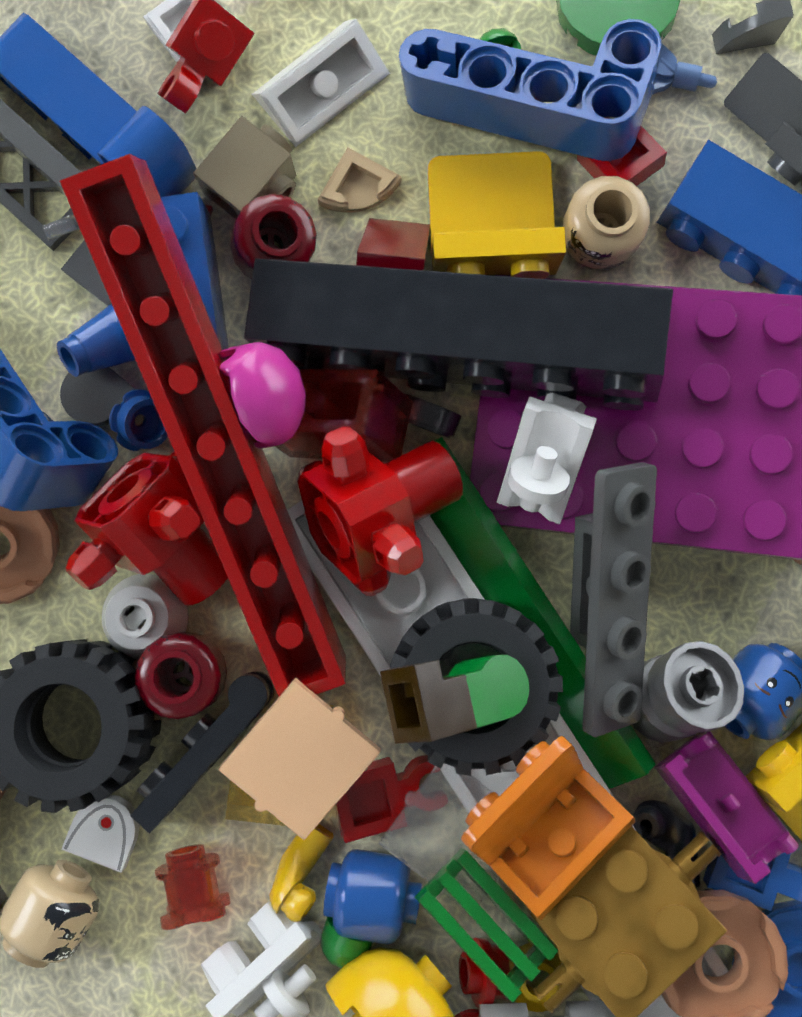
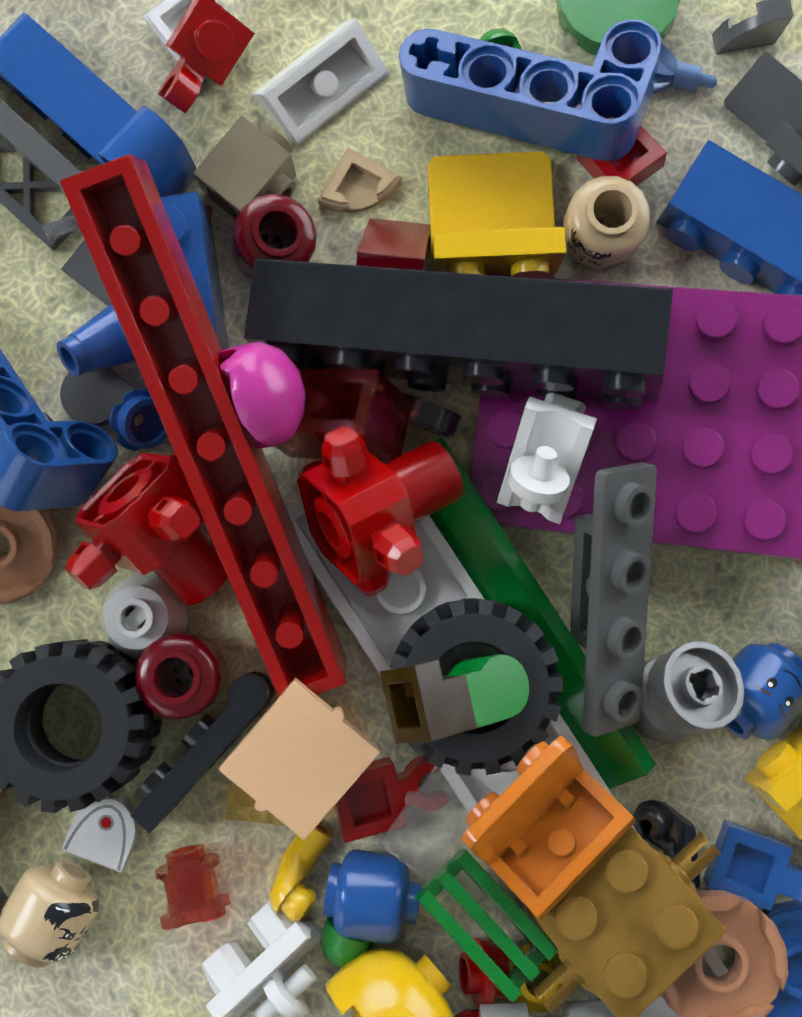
magenta hinge [654,731,799,884] -> none

